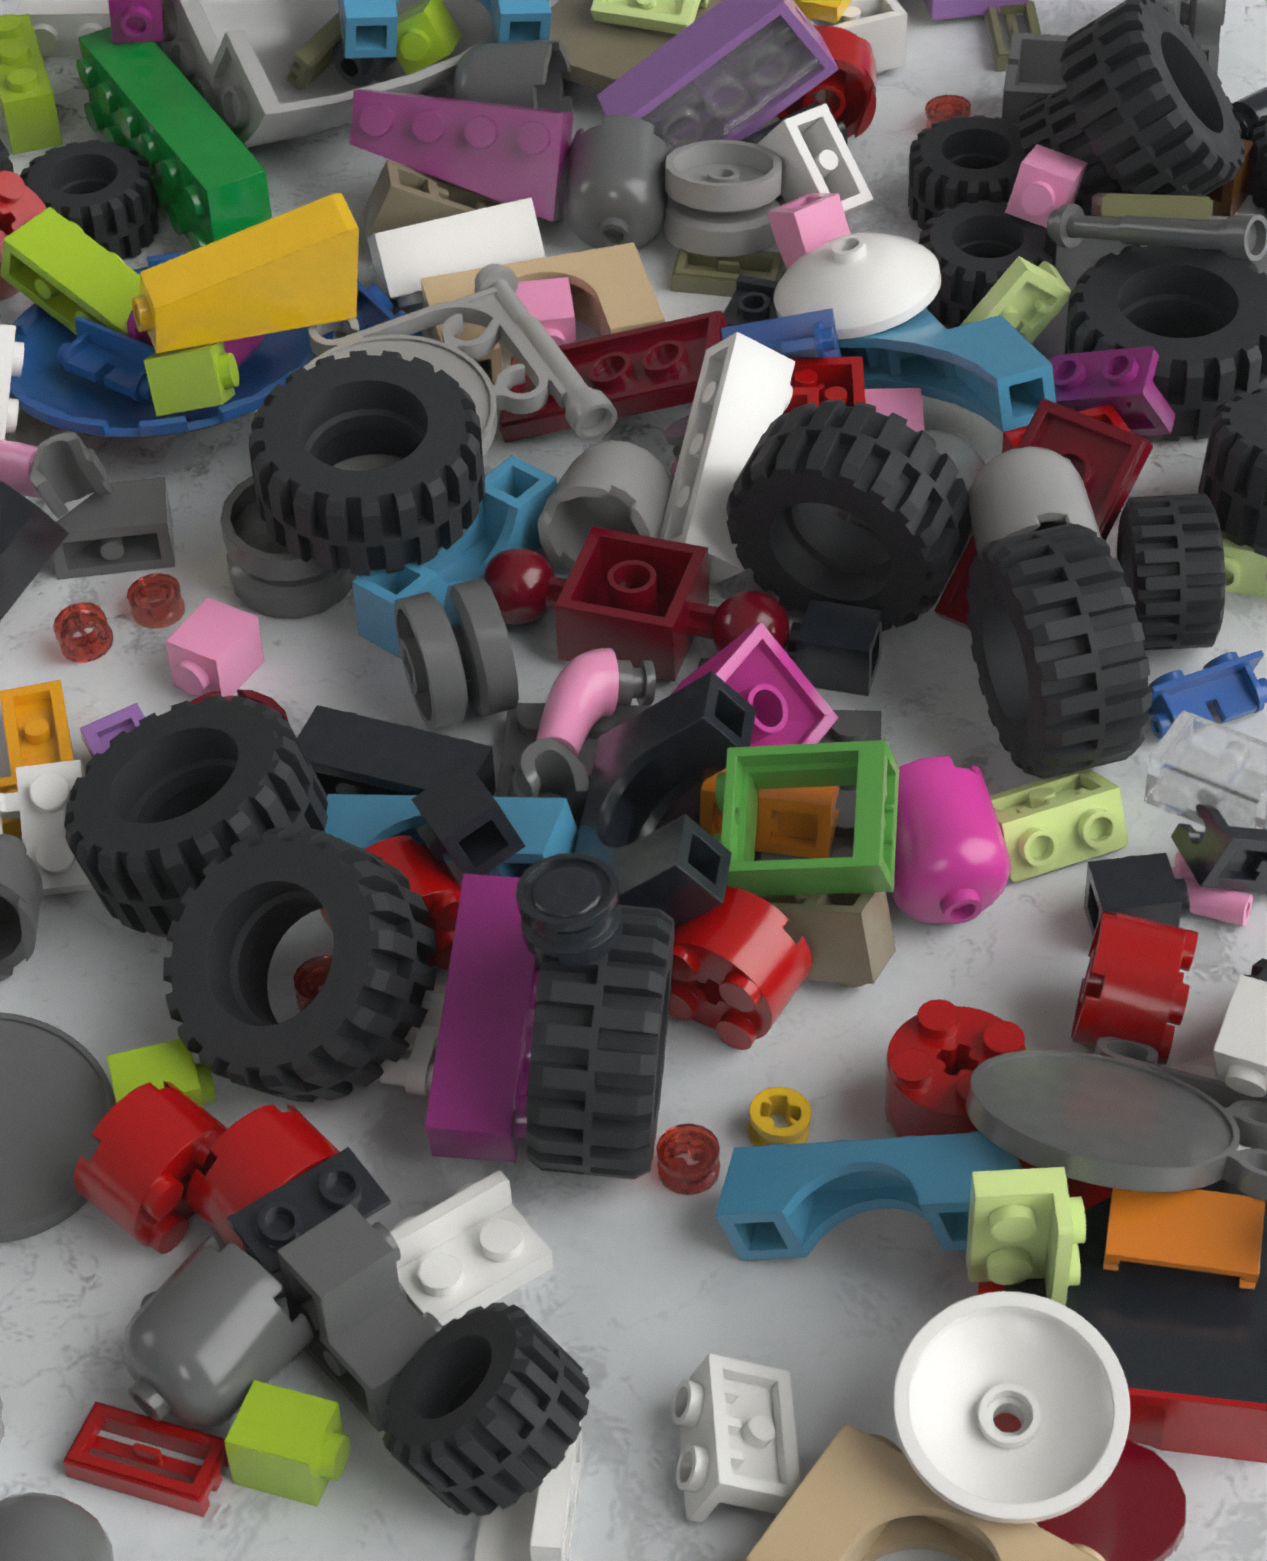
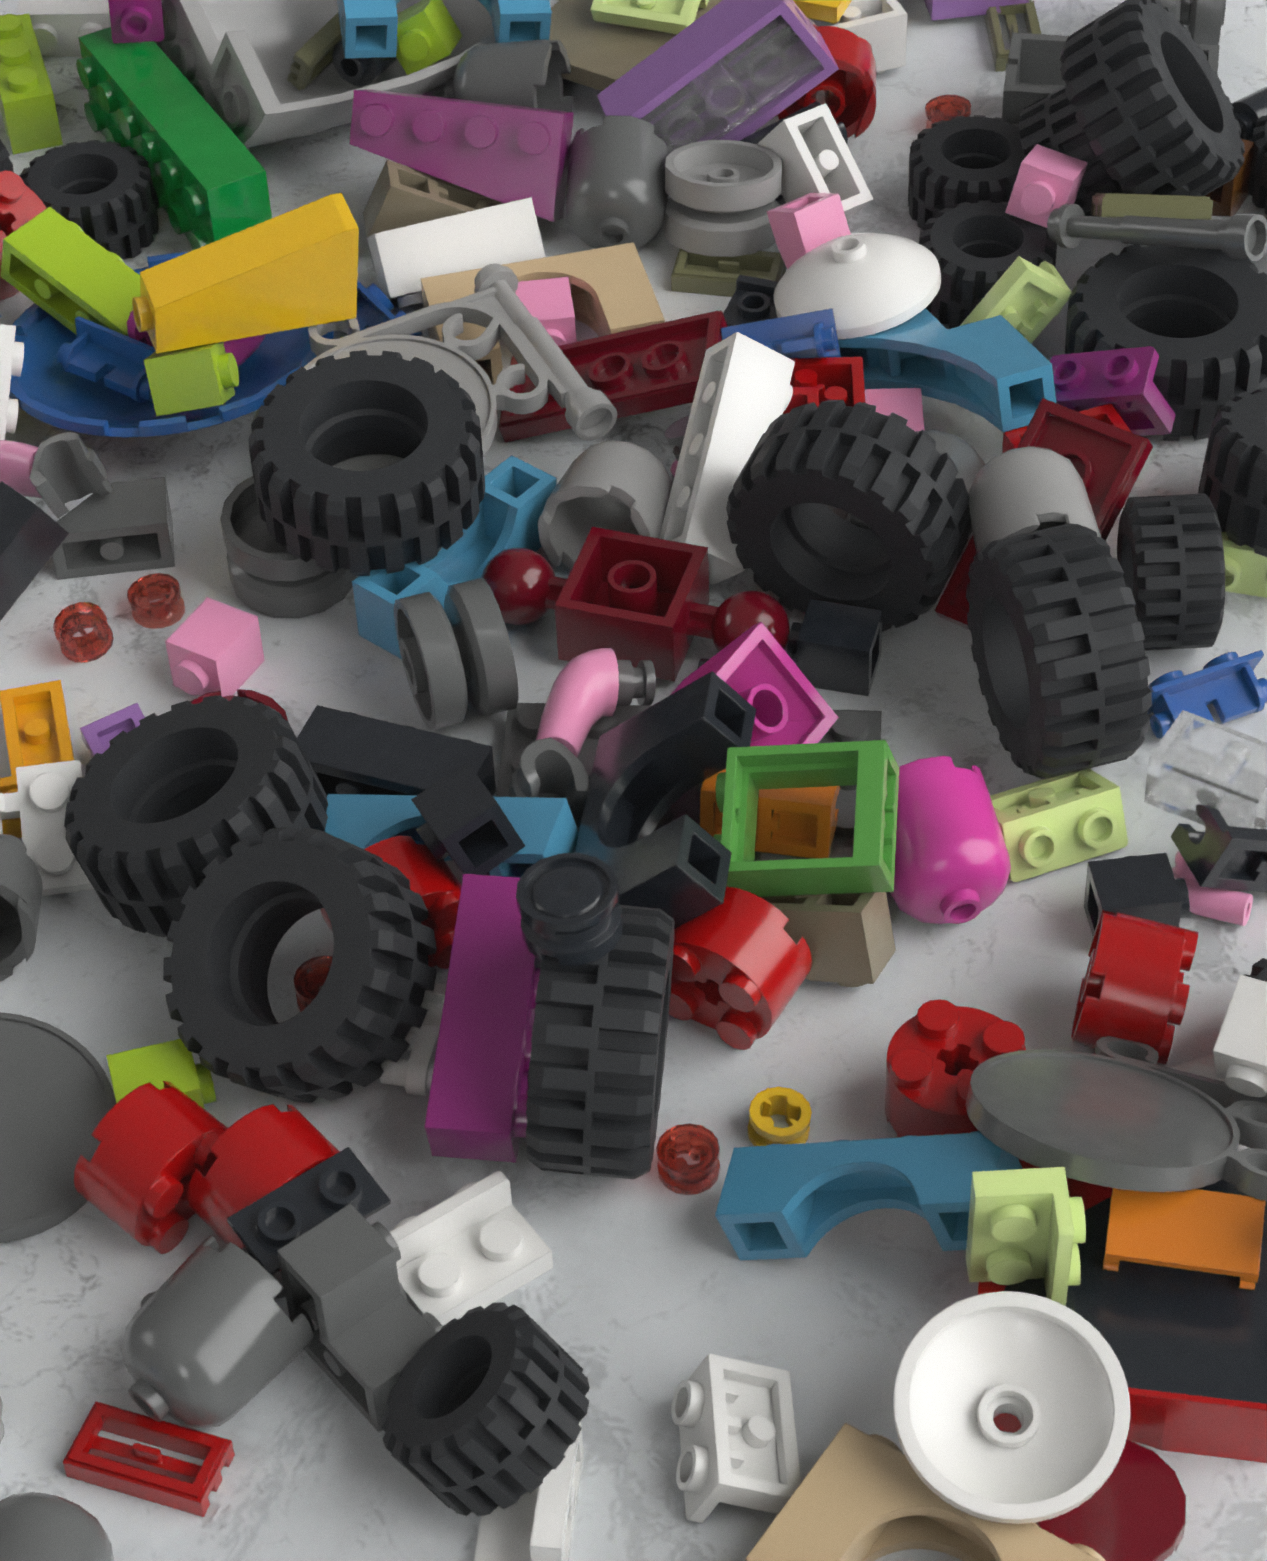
lime brick [224,1380,351,1507] -> none

